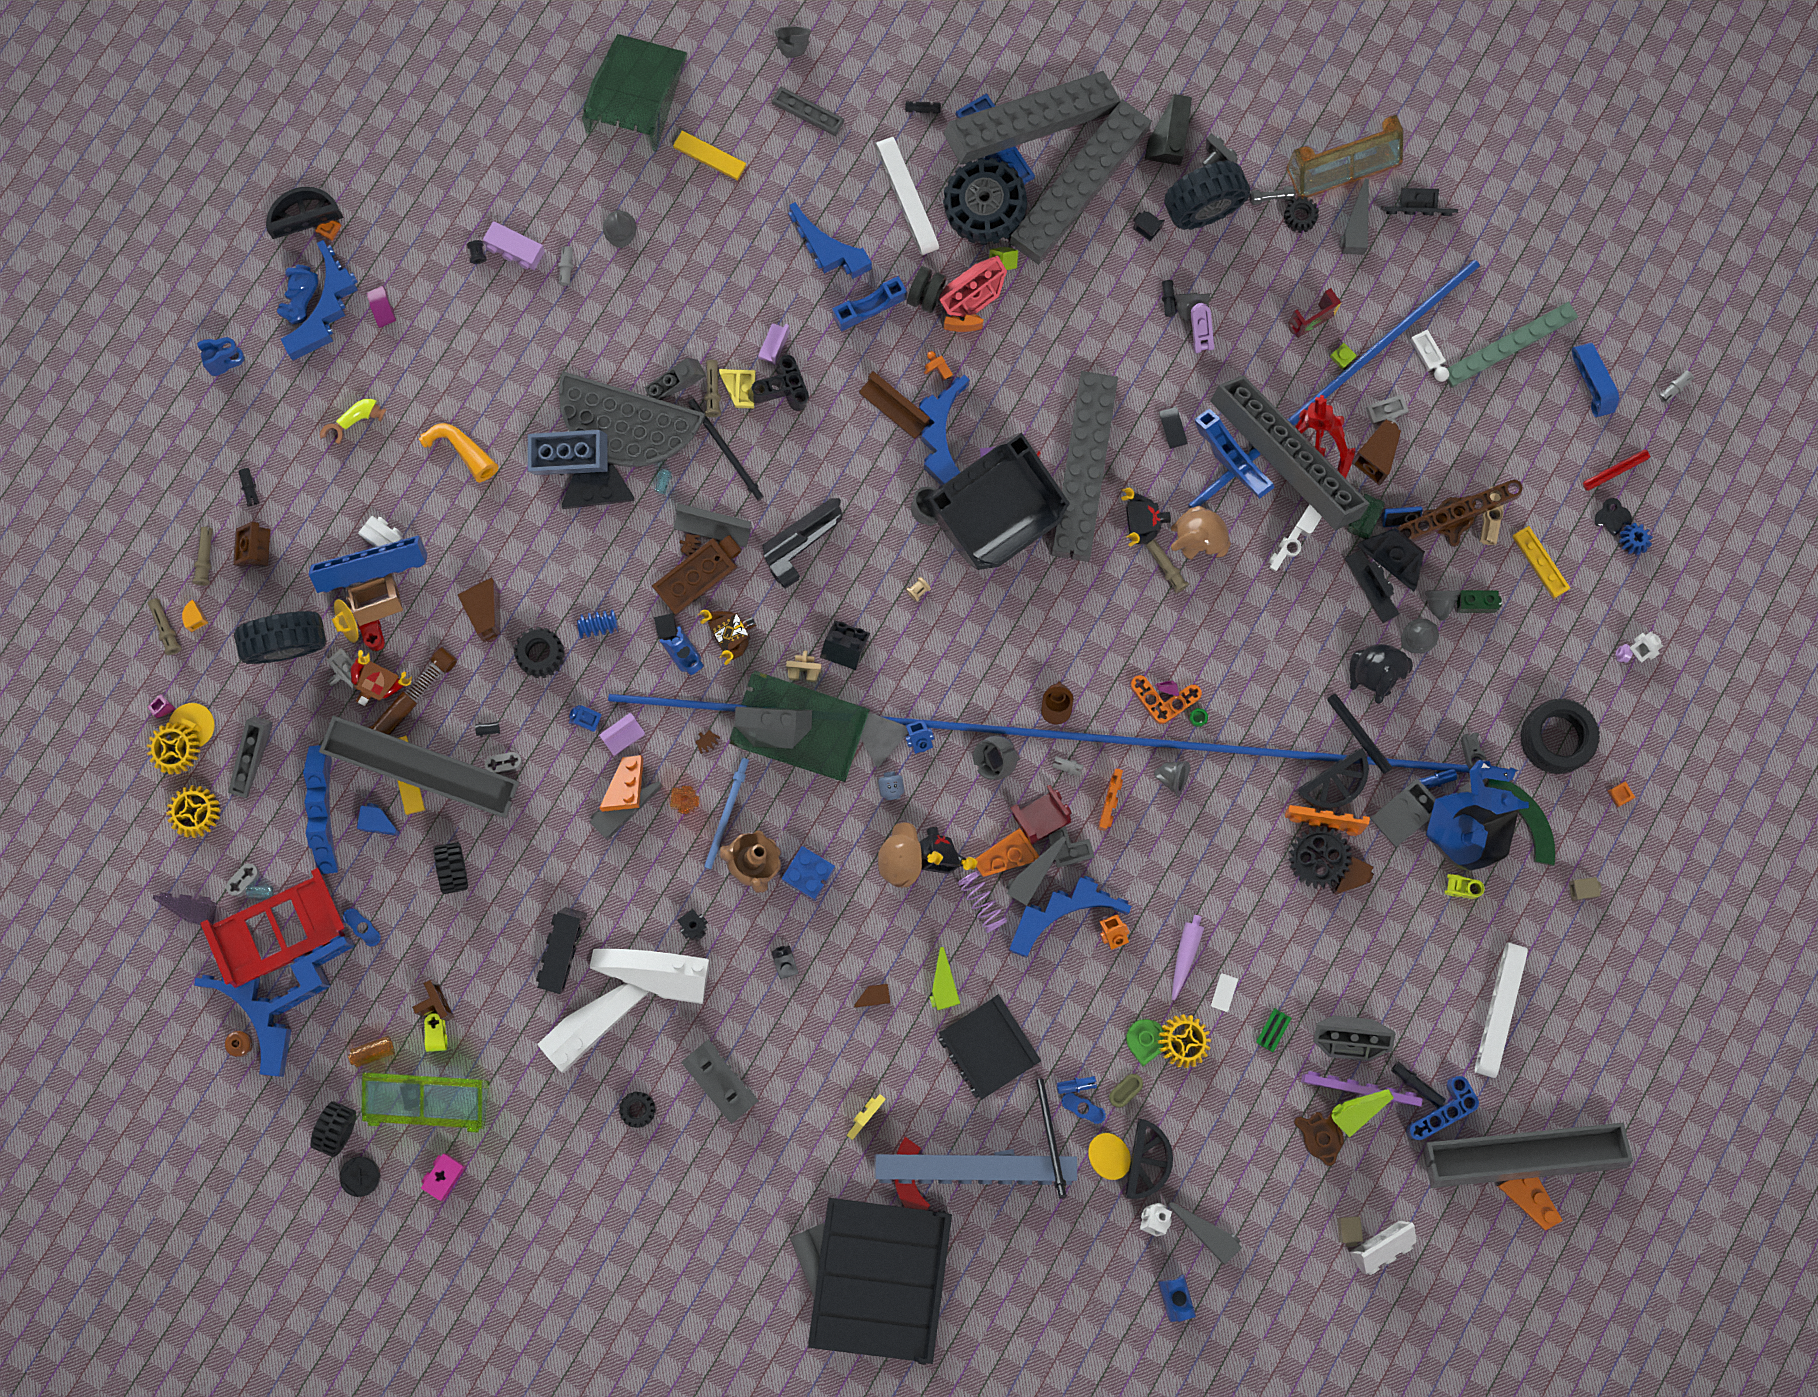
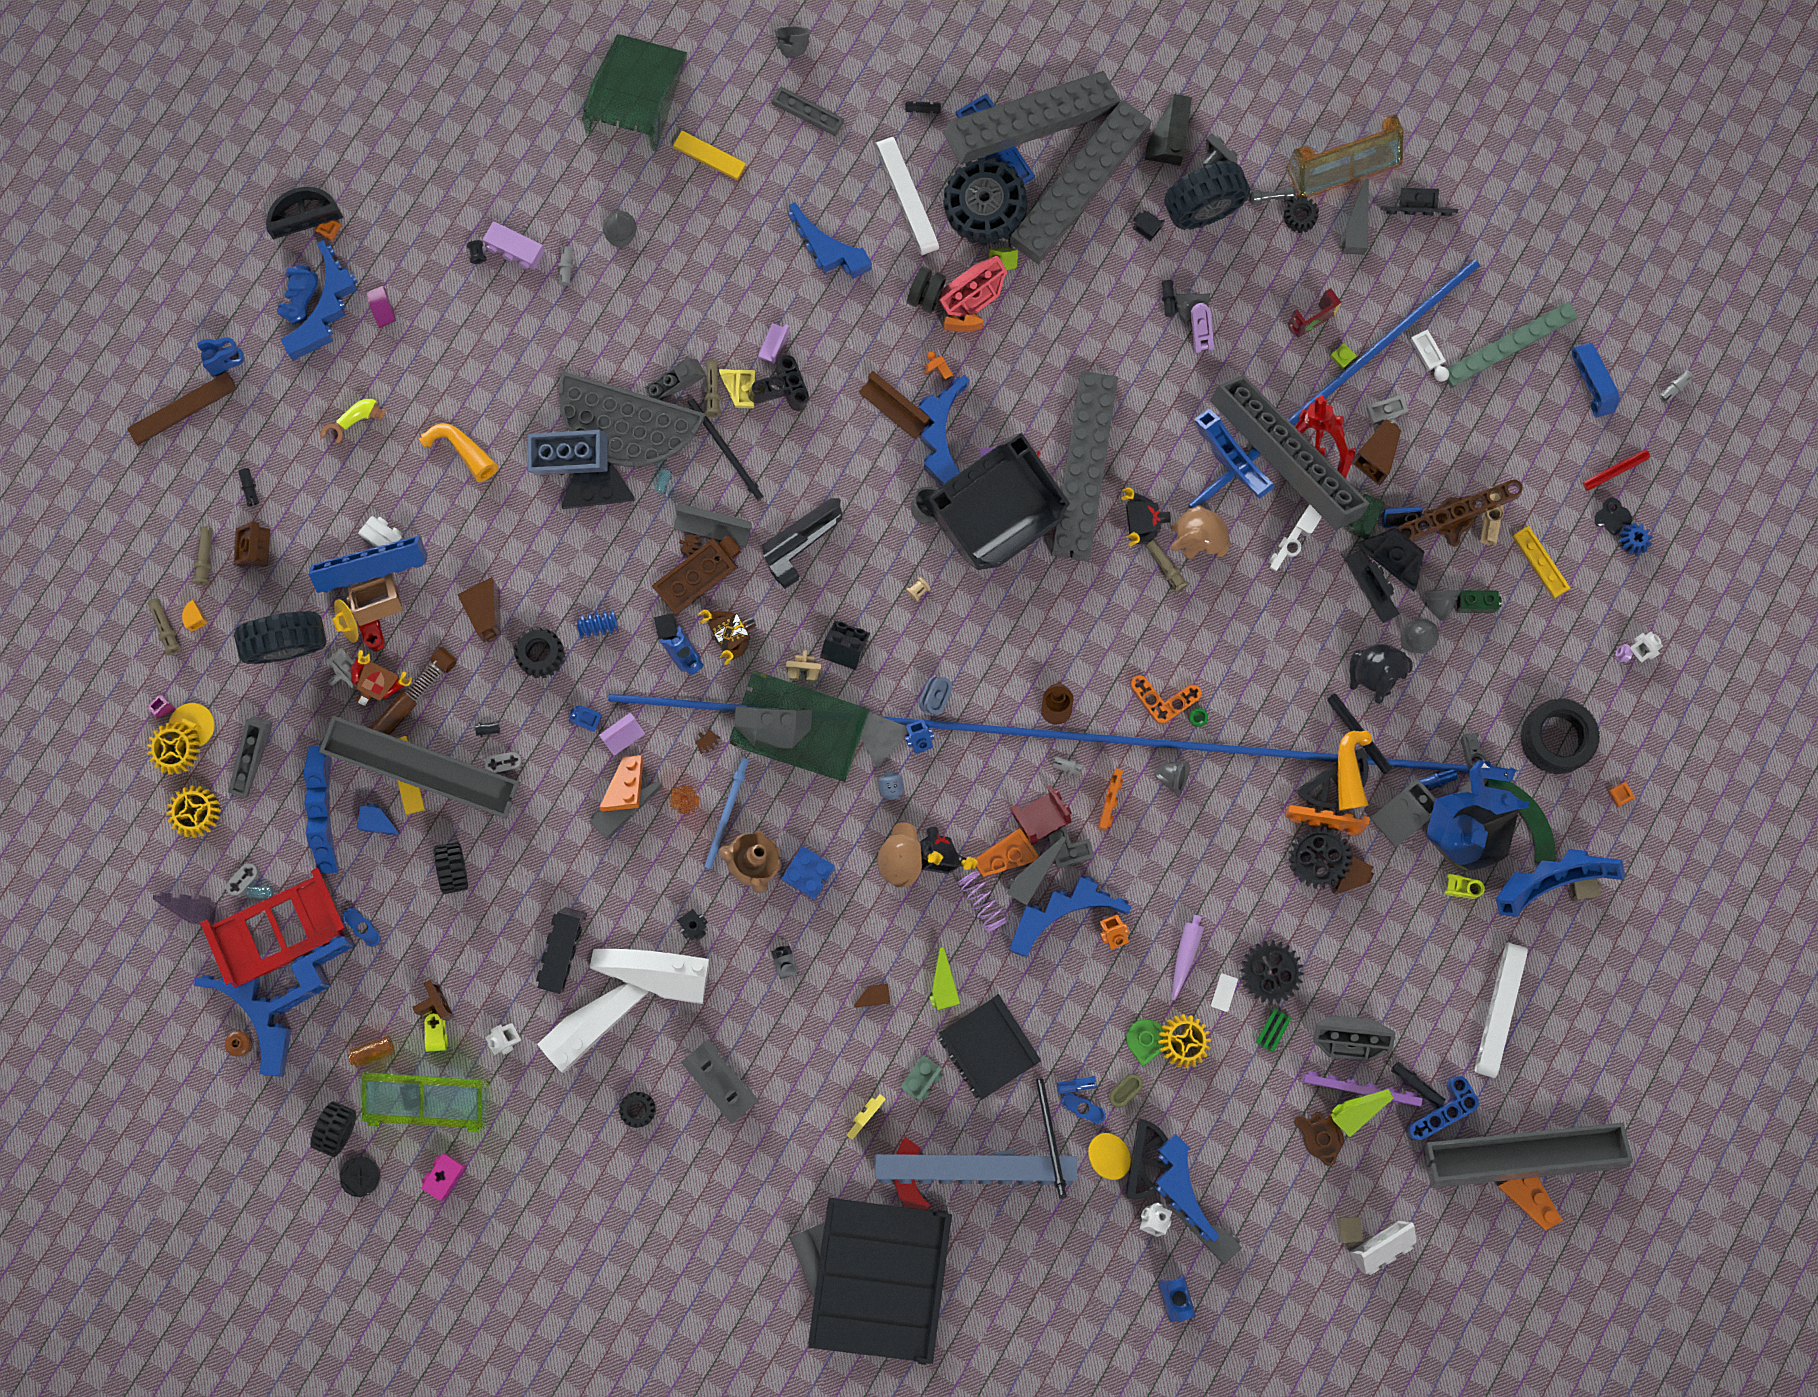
blue arch [832,276,907,332] -> none
dark grey piece [973,736,1020,780] -> none
magenta slope [1155,680,1179,696] -> none
black slope [1159,407,1188,449] -> none
none -> reddish brown tile [127,372,237,445]
none -> white brick [486,1023,521,1055]
none -> sand green bracket [900,1055,943,1101]
none -> sand blue brick [919,676,952,714]
none -> blue arch [1155,1134,1220,1242]
none -> black gear [1239,940,1304,1004]
none -> light orange animal [1338,731,1372,811]
none -> blue arch [1496,849,1625,917]

